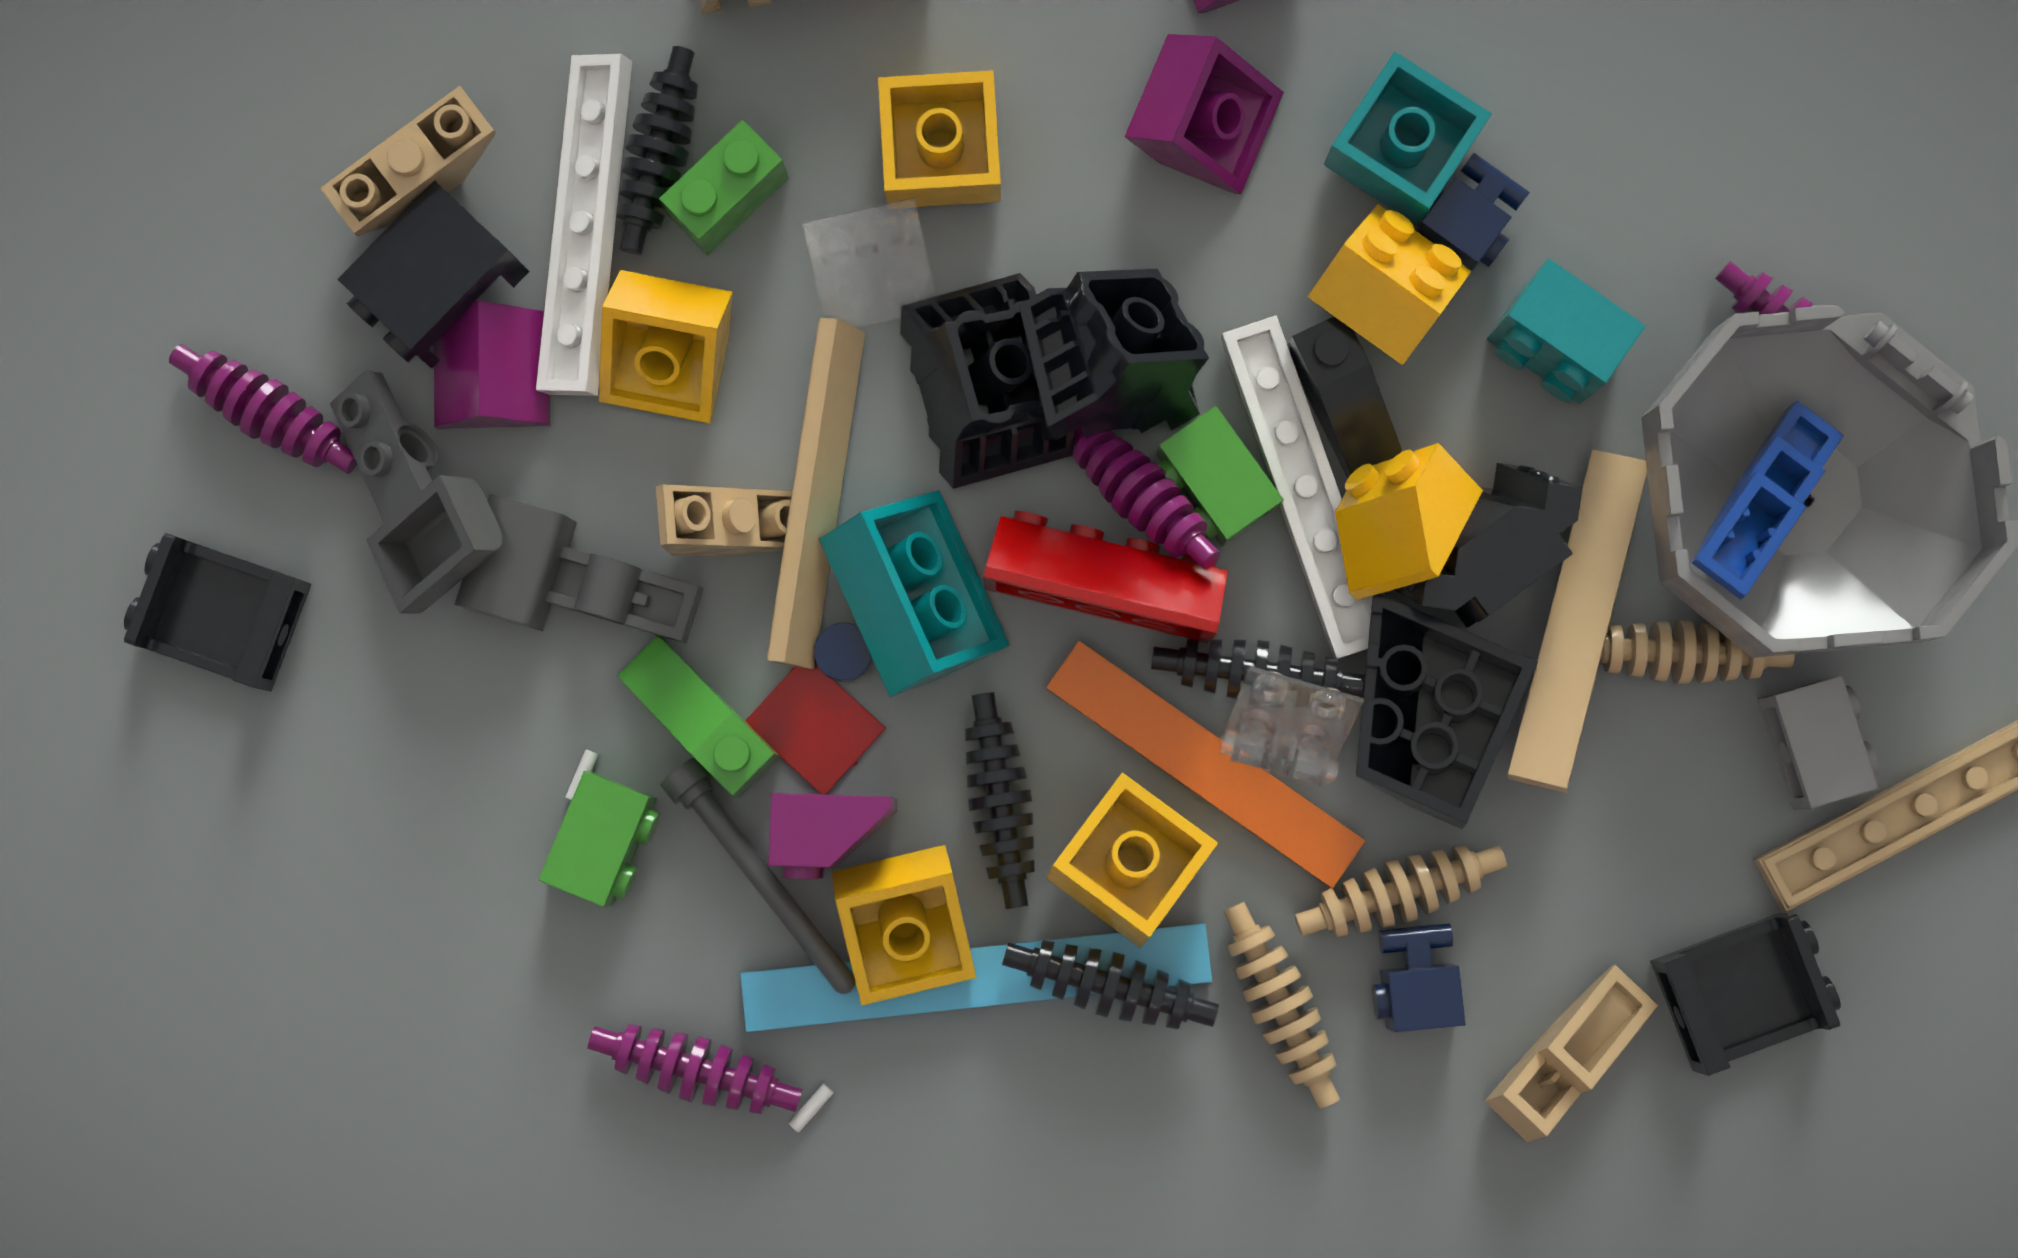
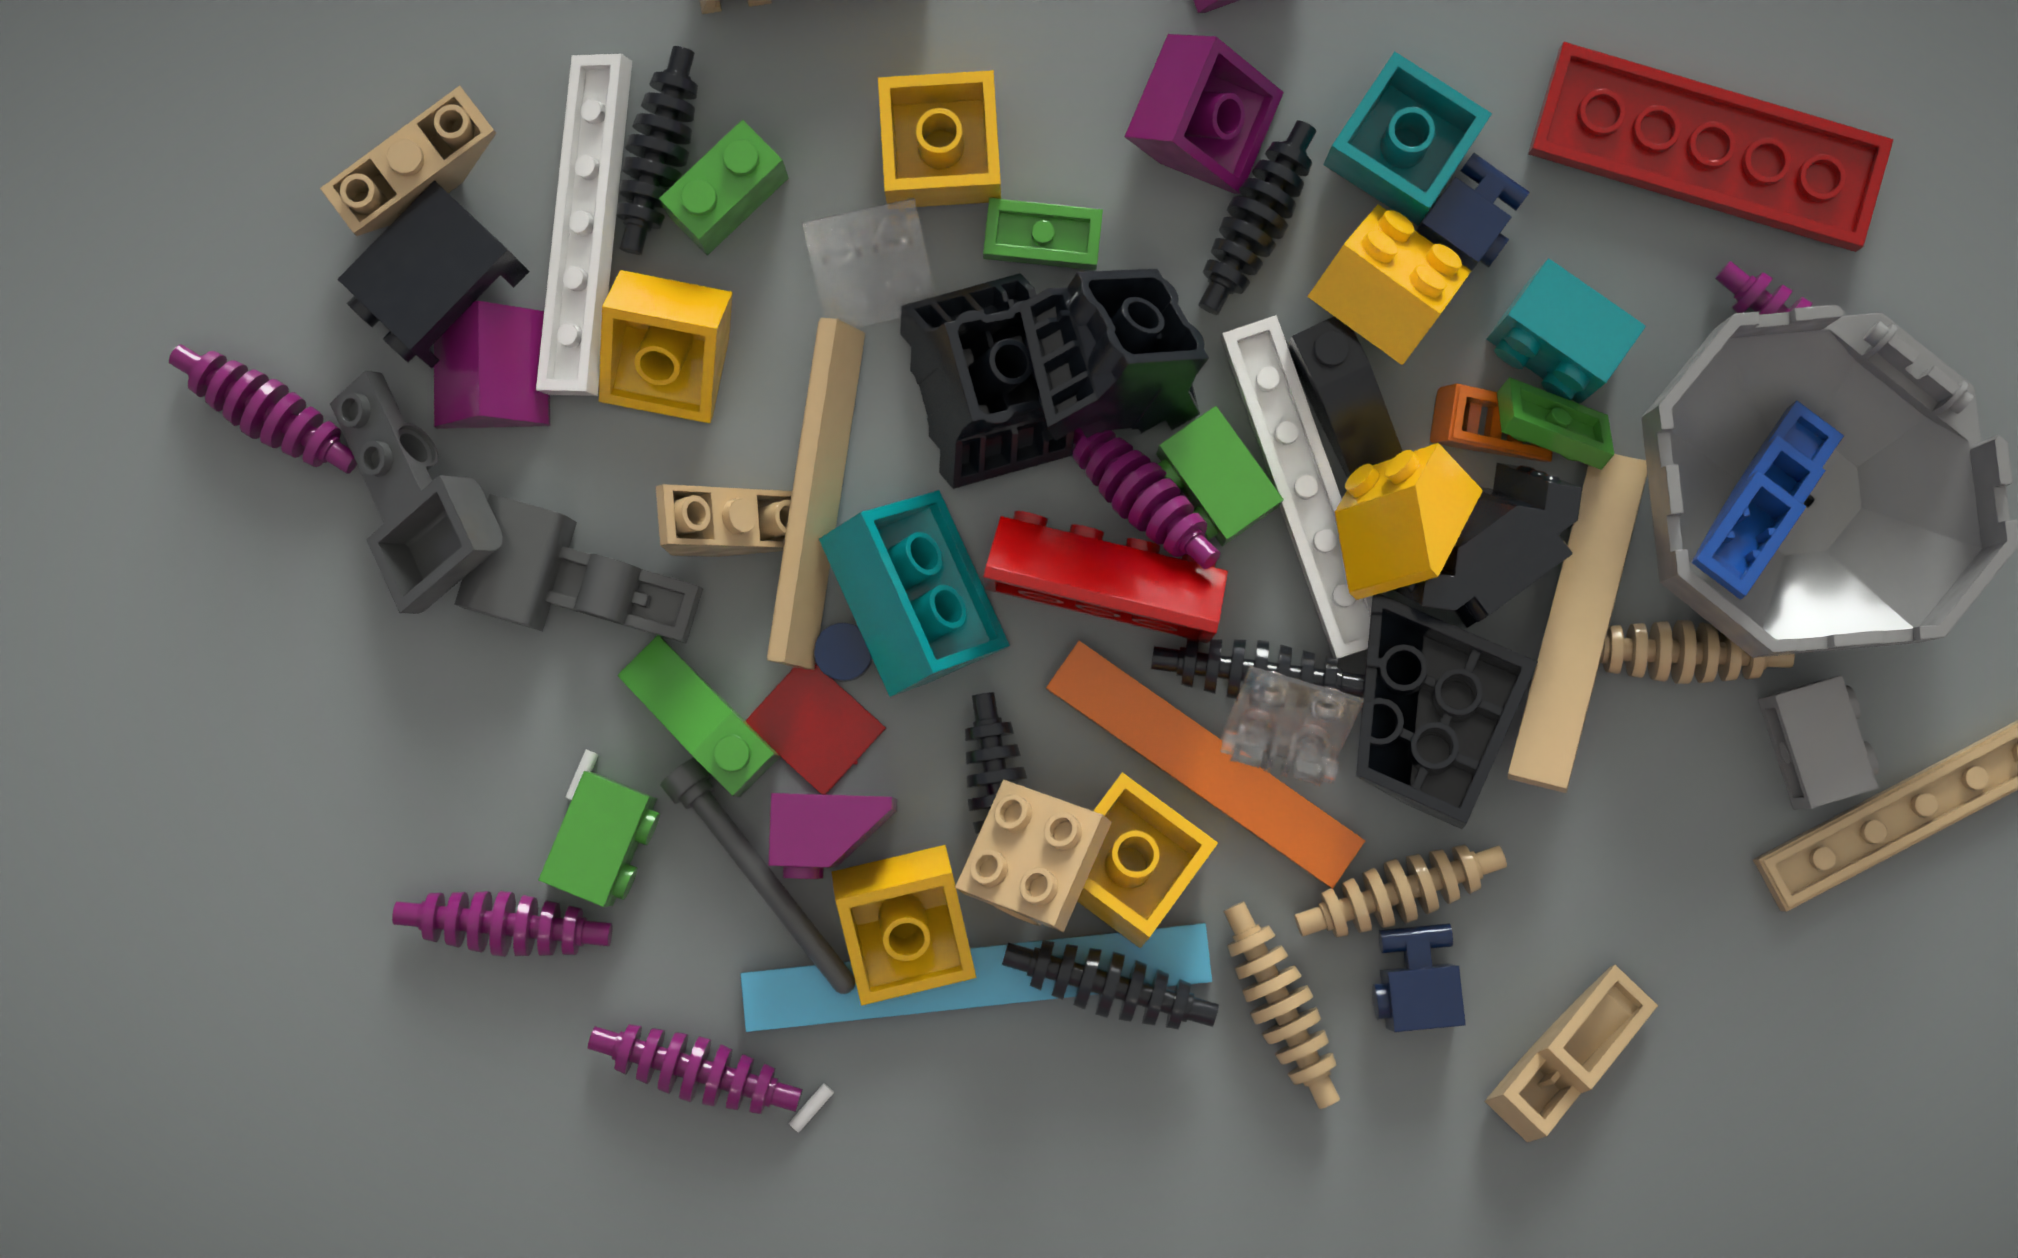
black panel [124,533,311,692] -> none
black panel [1650,913,1841,1076] -> none
none -> magenta piece [392,891,613,957]
none -> tan plate [955,779,1112,933]
none -> bright green plate [983,198,1103,270]
none -> black piece [1198,120,1317,315]
none -> orange slope [1430,383,1553,462]
none -> bright green plate [1497,377,1614,470]
none -> red plate [1528,42,1894,252]

